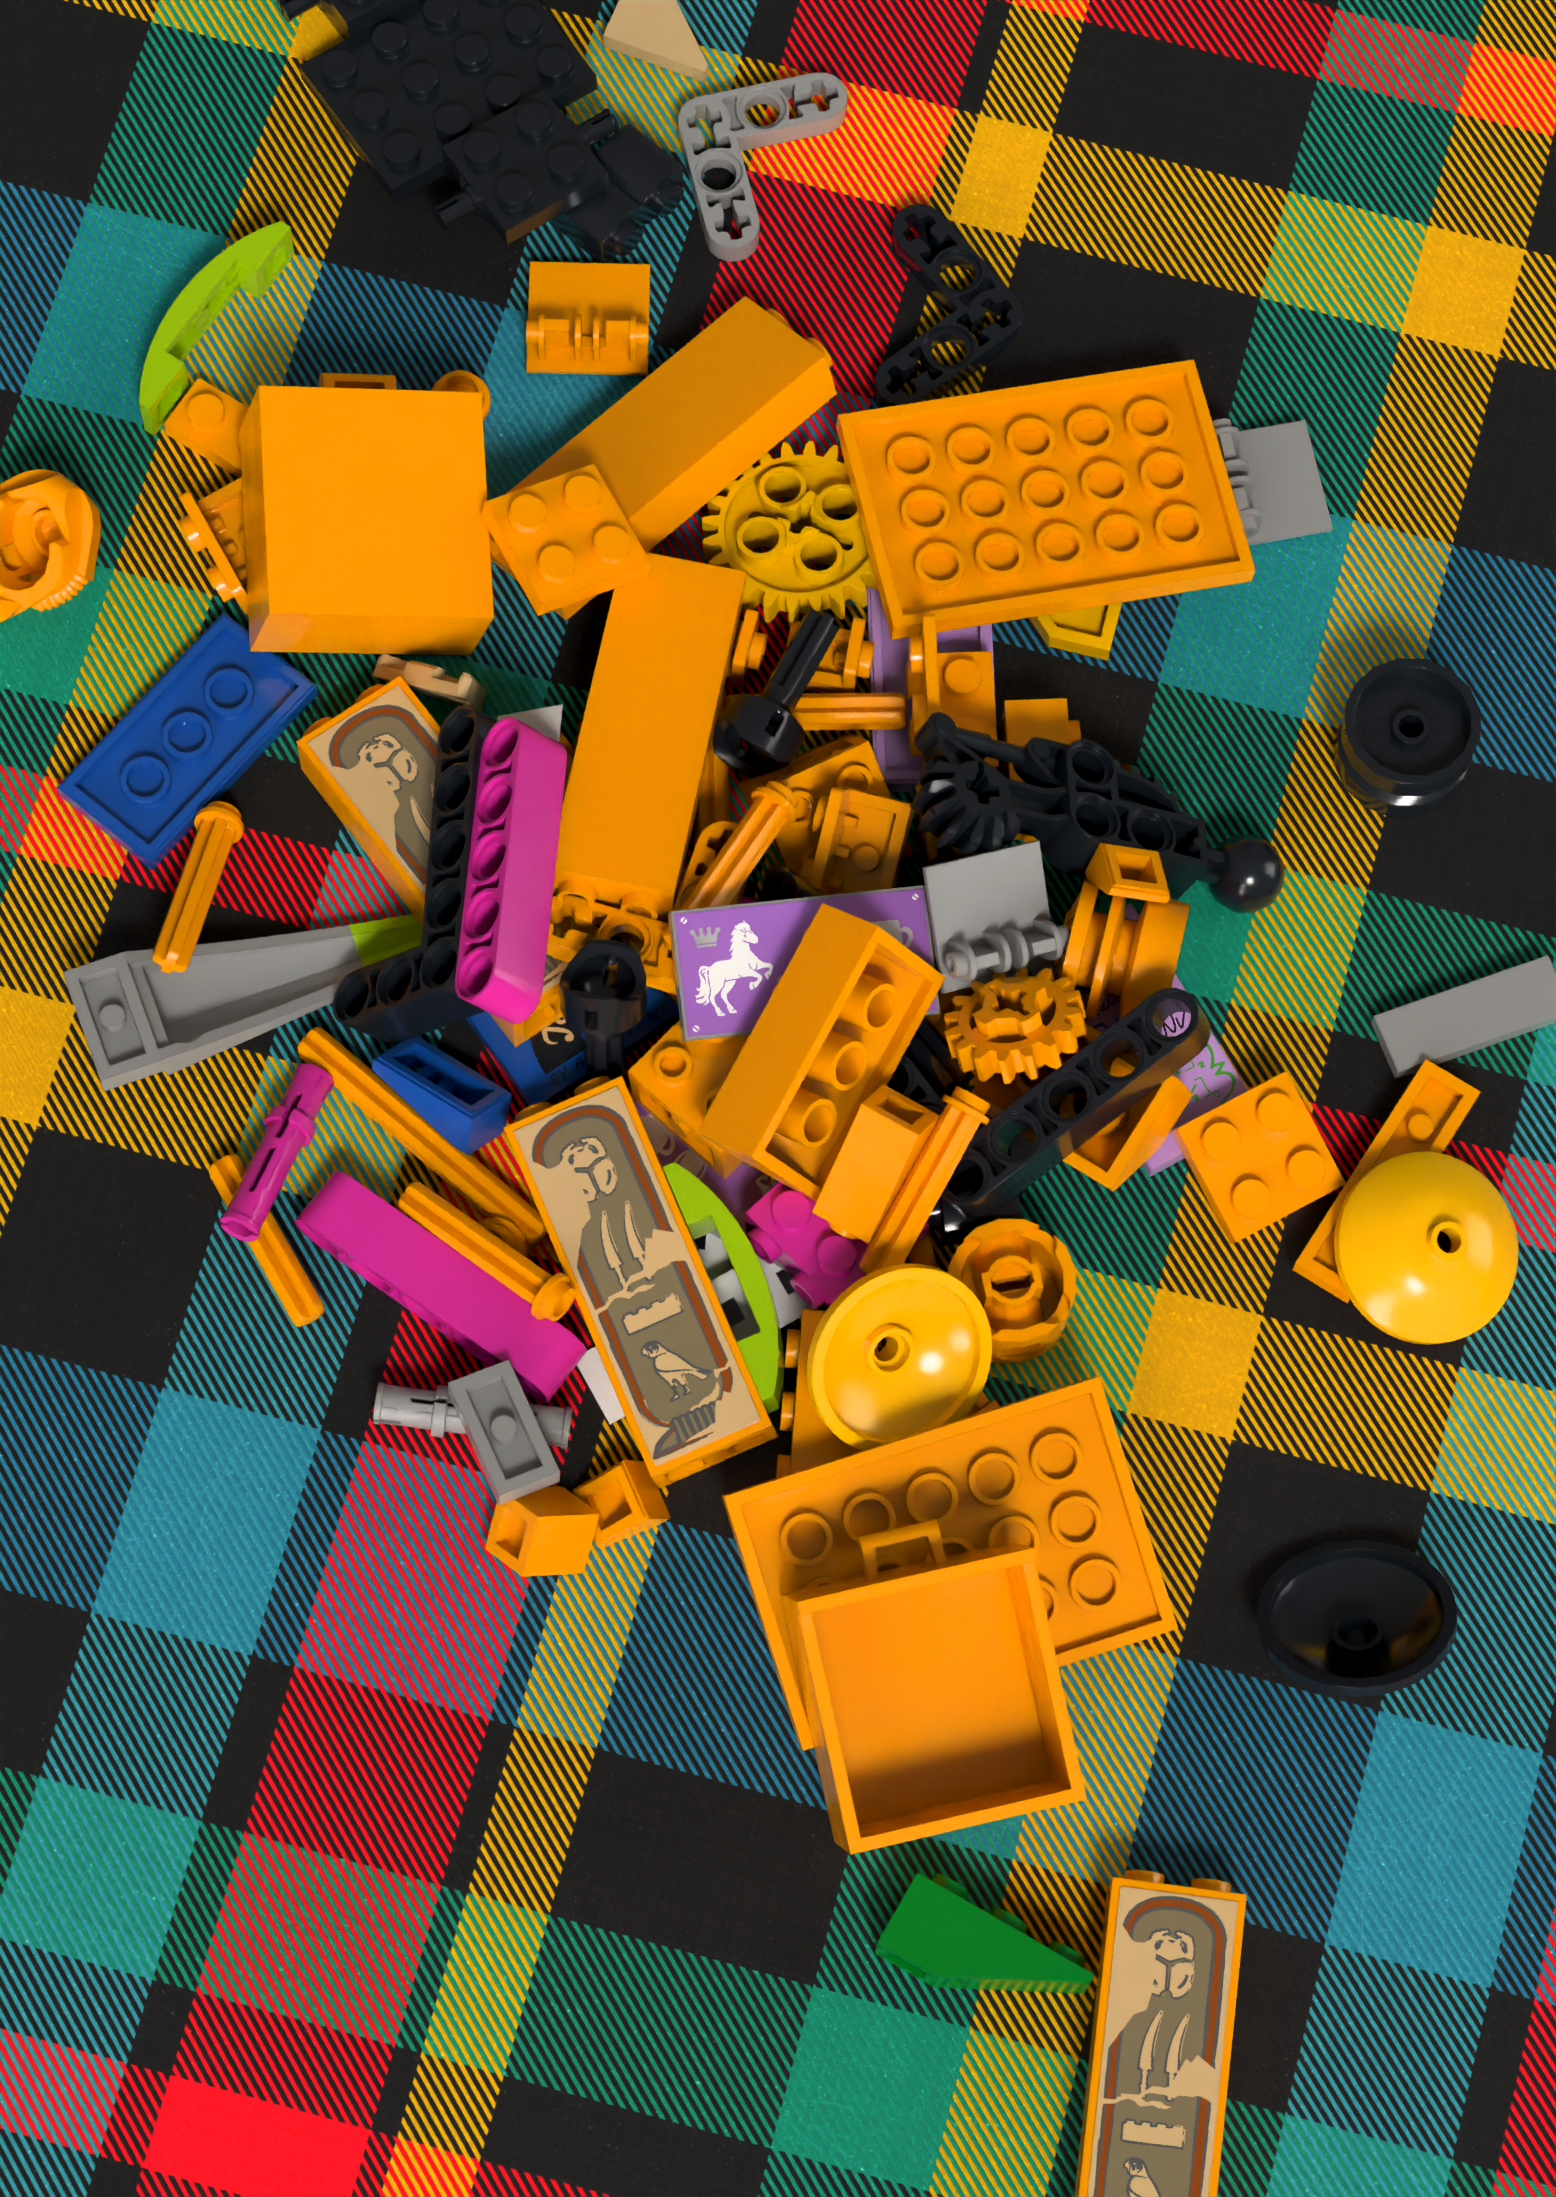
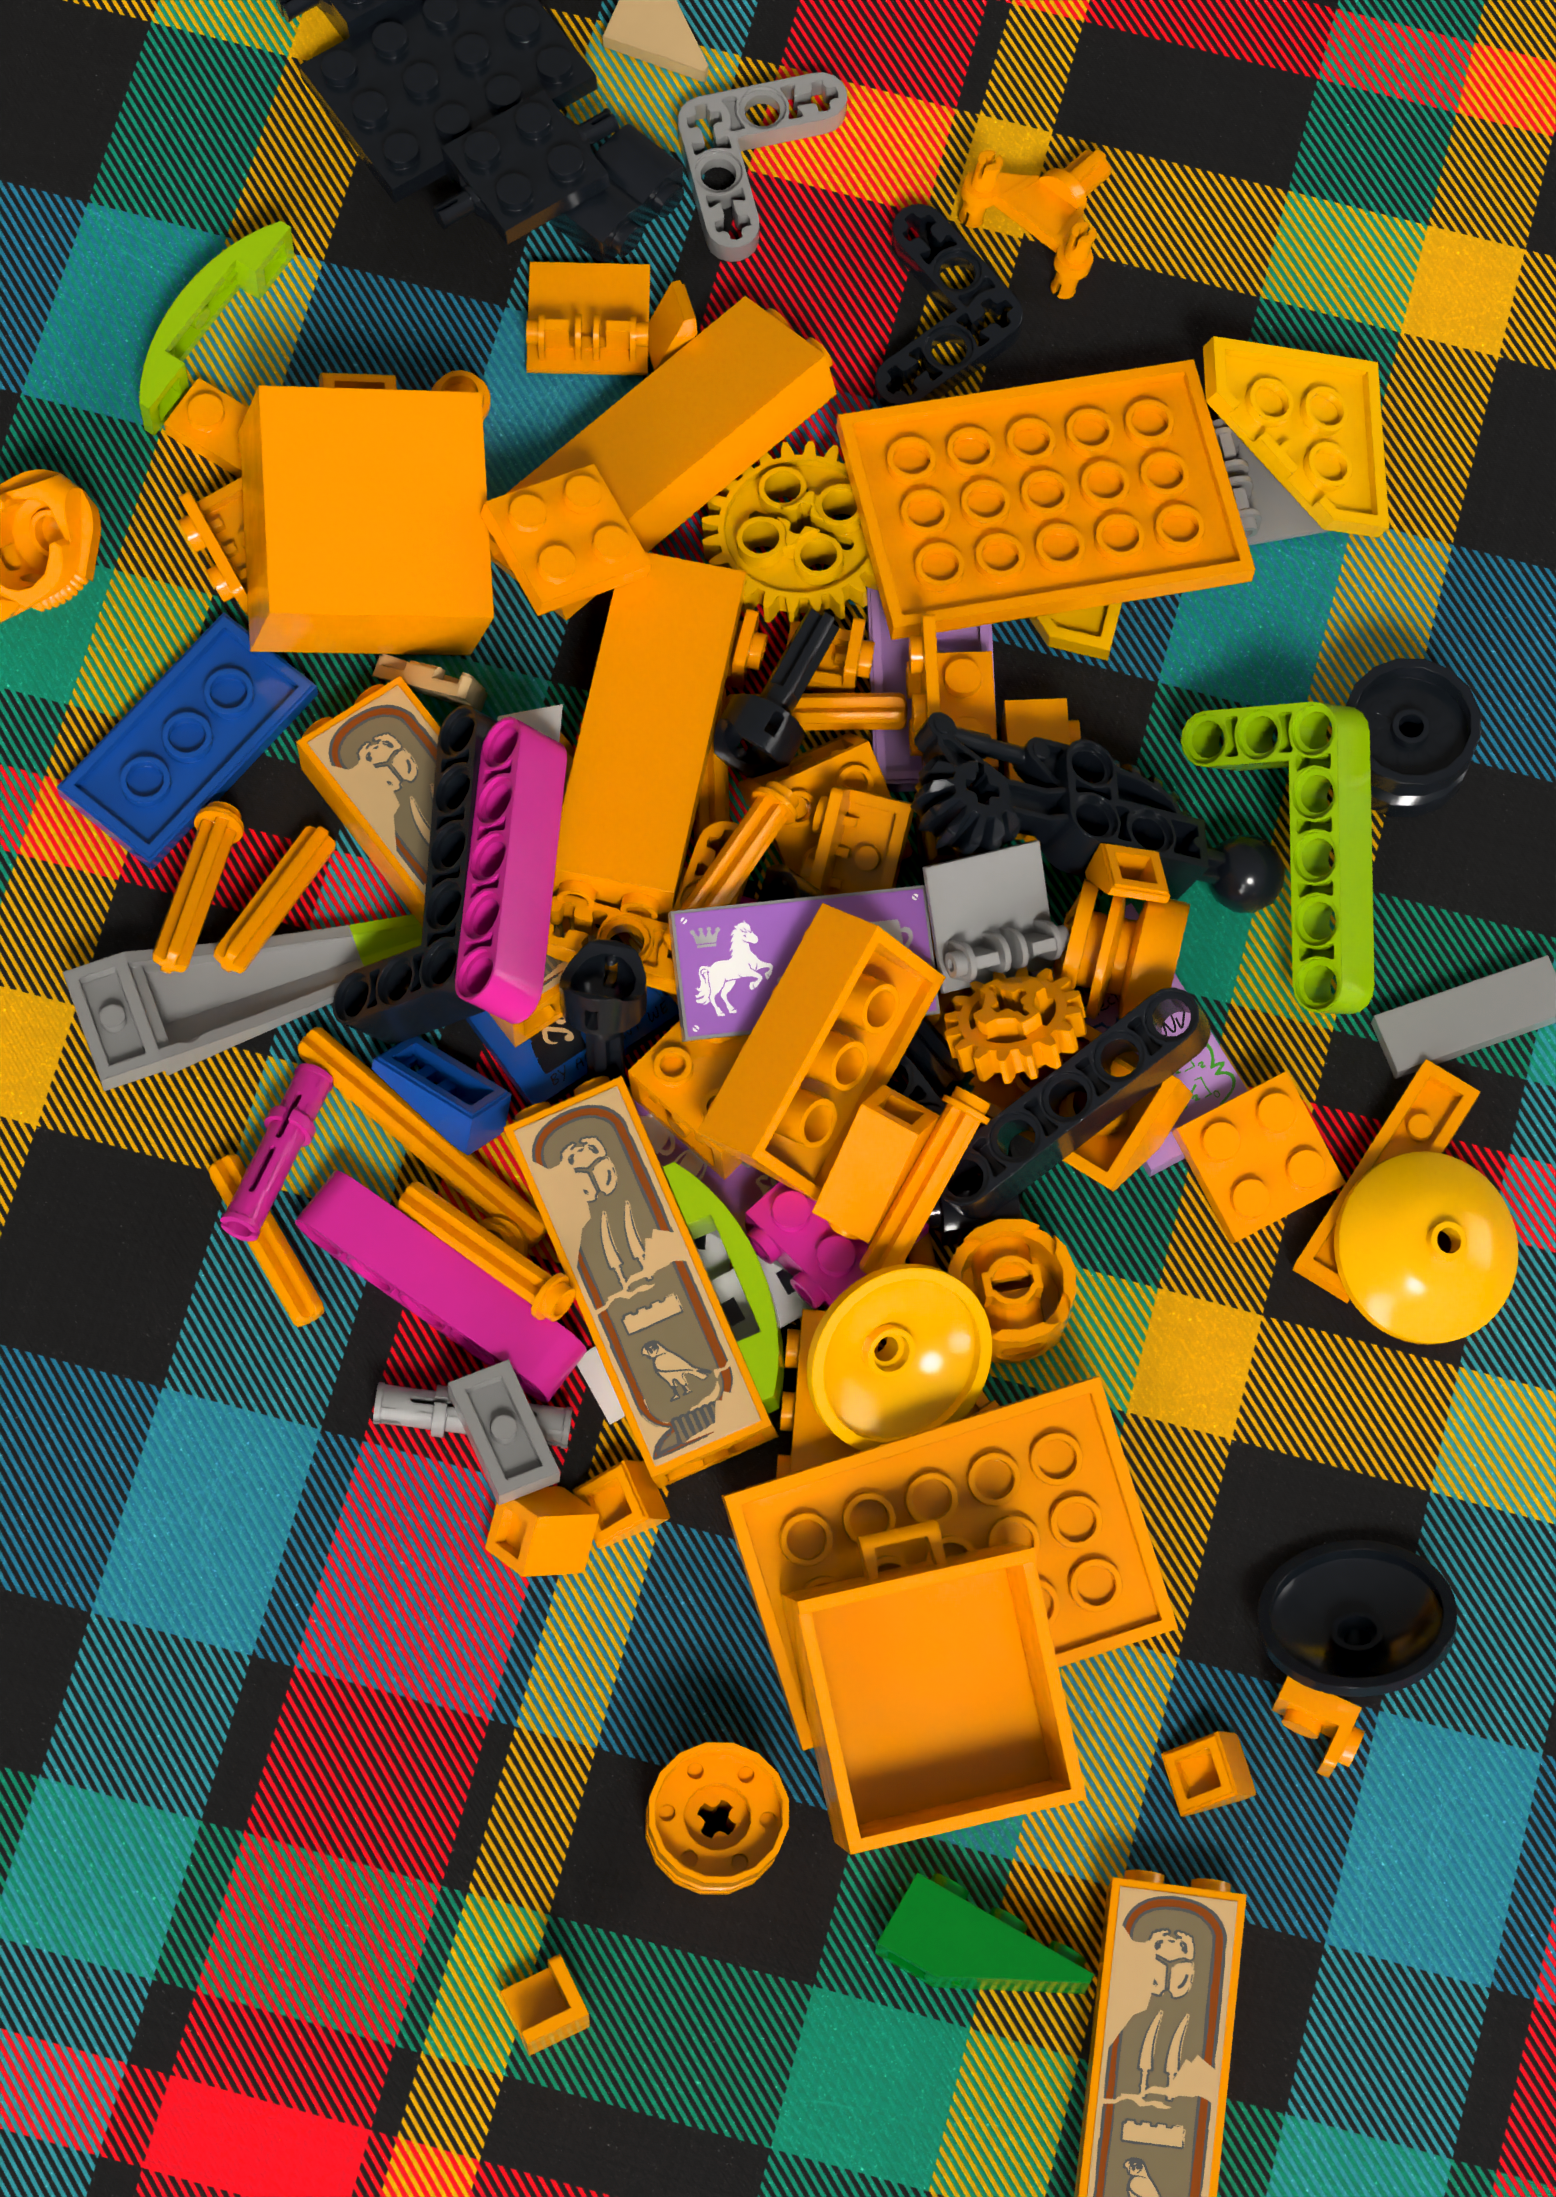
none -> light orange axle [213,826,336,974]
none -> light orange panel [500,1954,590,2056]
none -> light orange wheel [645,1742,789,1895]
none -> light orange slope [648,280,698,371]
none -> light orange axle [958,149,1112,299]
none -> light orange slope [1161,1731,1256,1817]
none -> lime beam [1181,702,1375,1014]
none -> yellow plate [1203,336,1389,538]
none -> light orange bracket [1271,1676,1365,1778]

